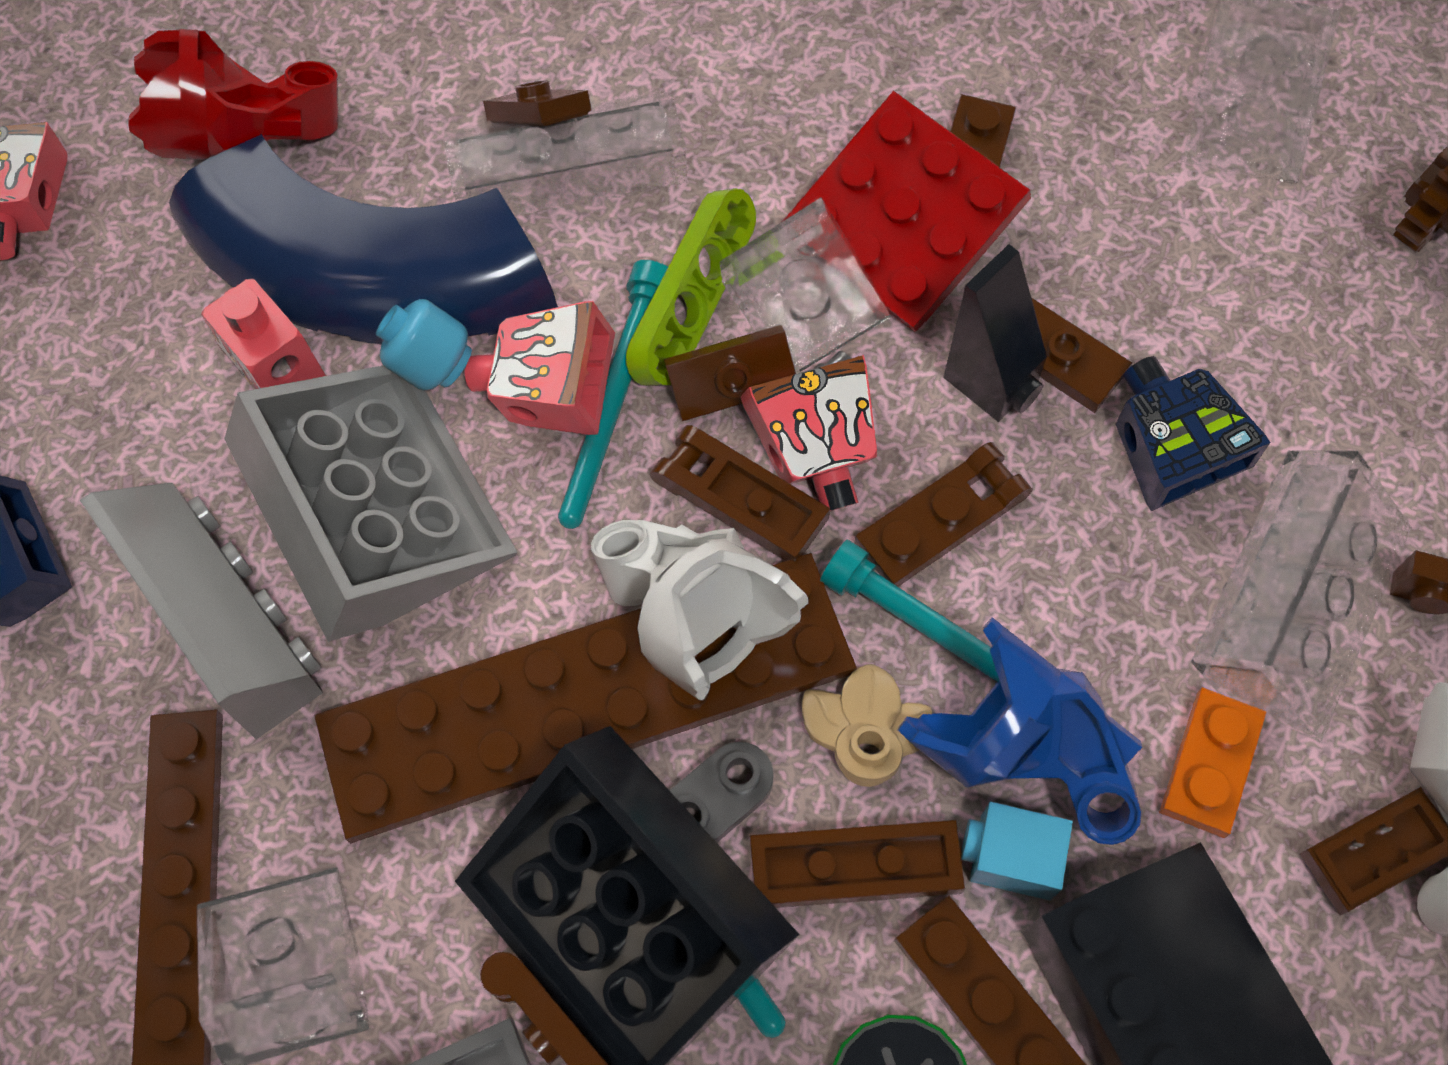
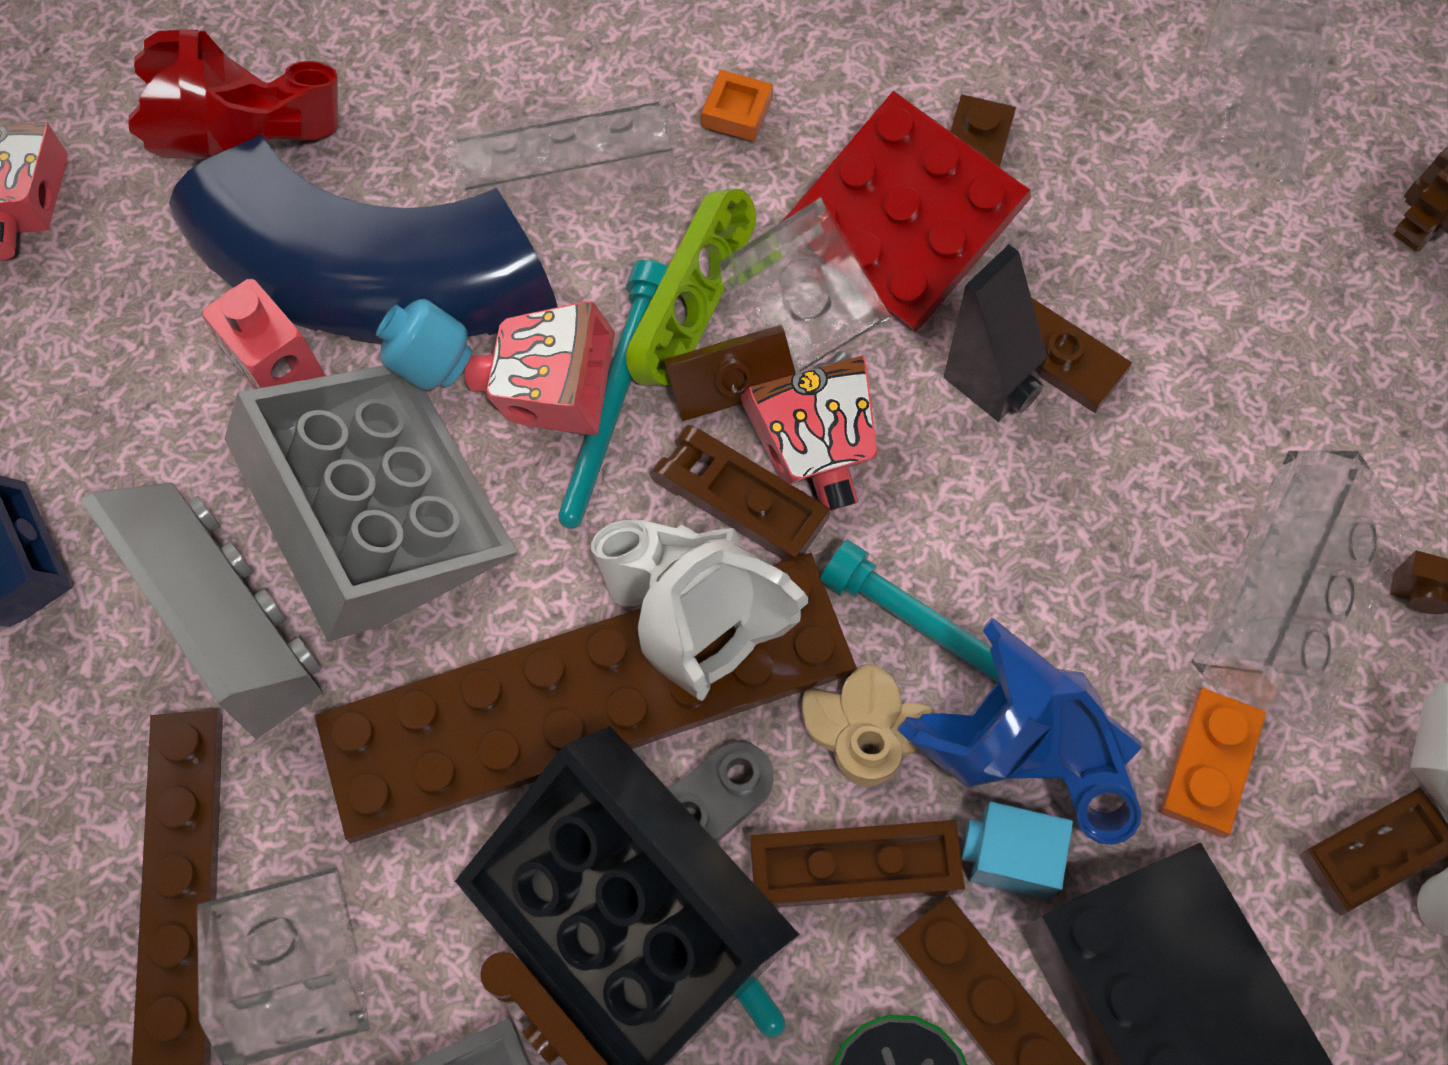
reddish brown plate [483,80,592,126] -> none
reddish brown plate [854,442,1033,587] -> none
torso [1115,356,1271,511] -> none
none -> orange plate [701,69,773,142]

